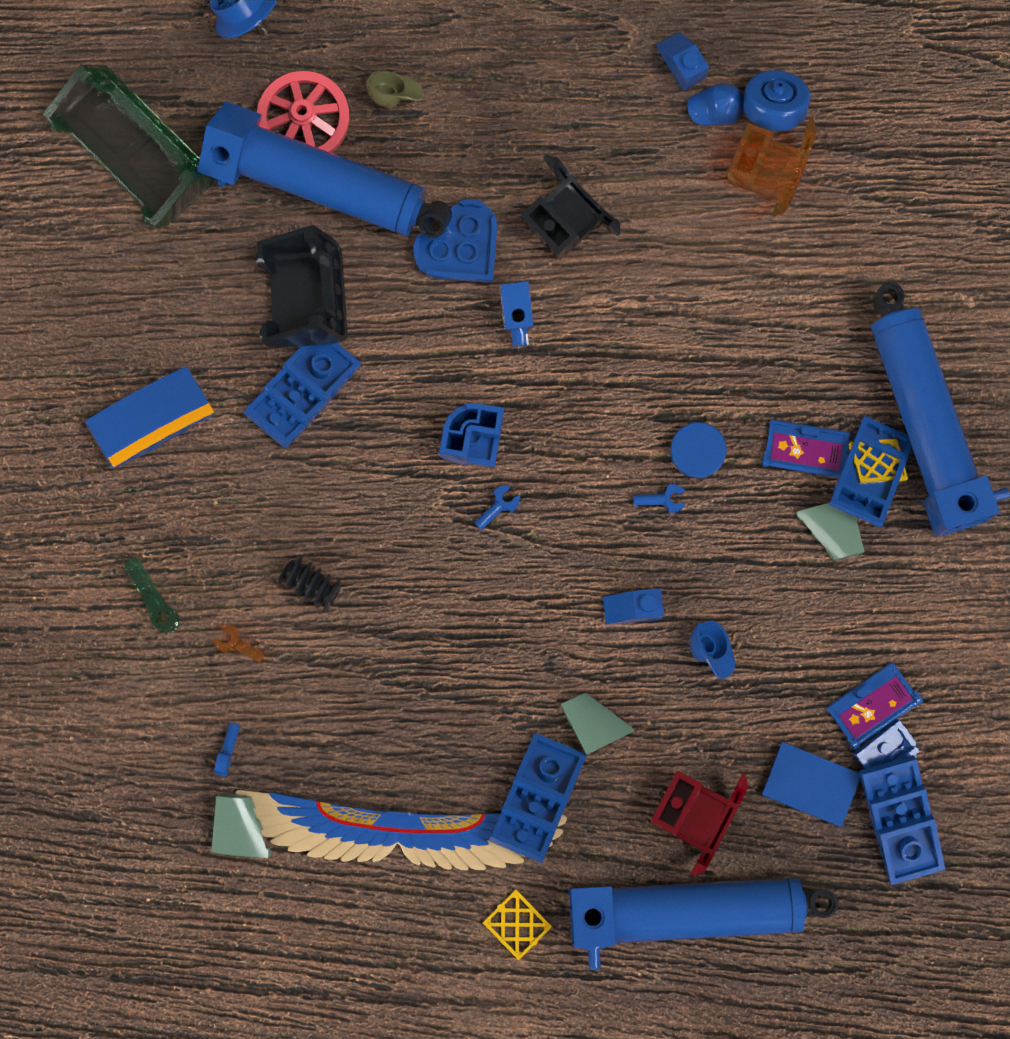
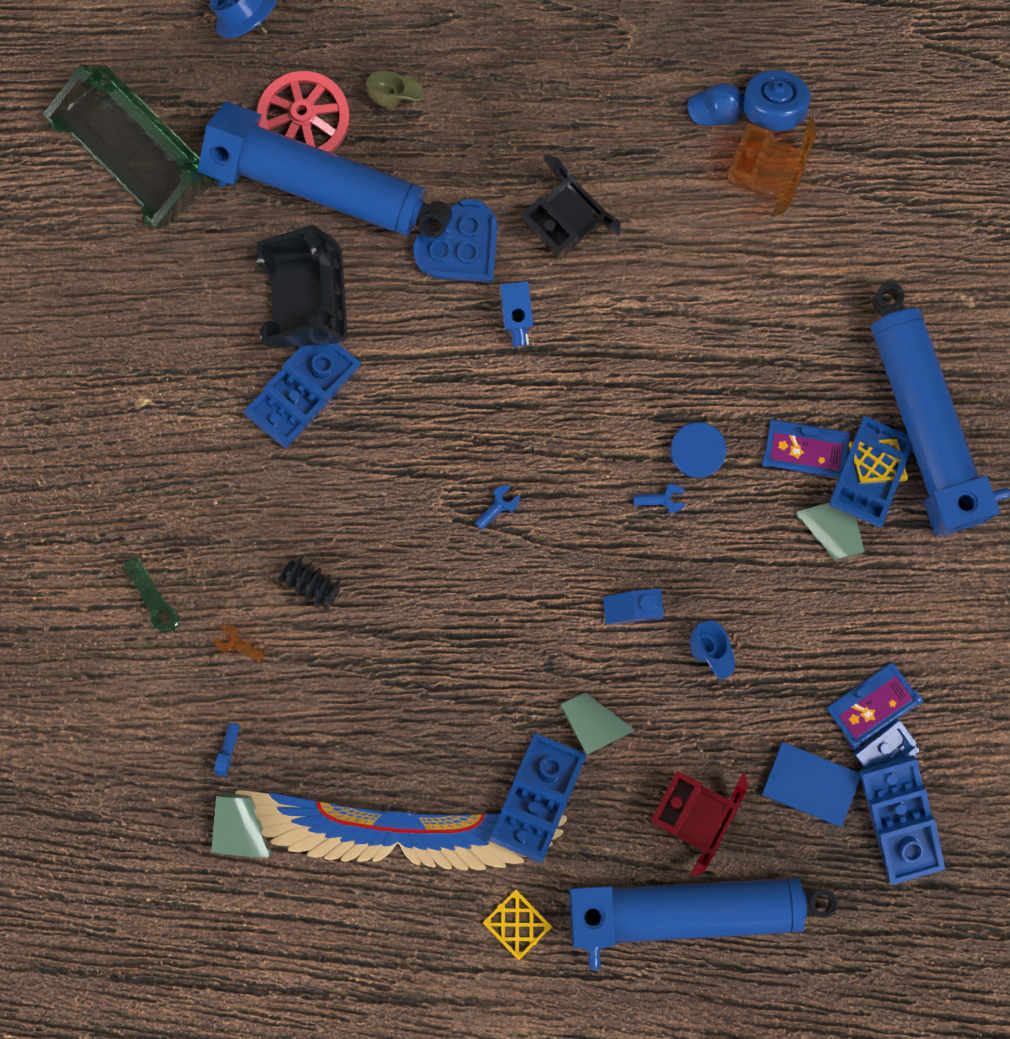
blue slope [85,366,214,469] -> none
blue brick [439,403,504,468] -> none
blue slope [656,32,709,91] -> none

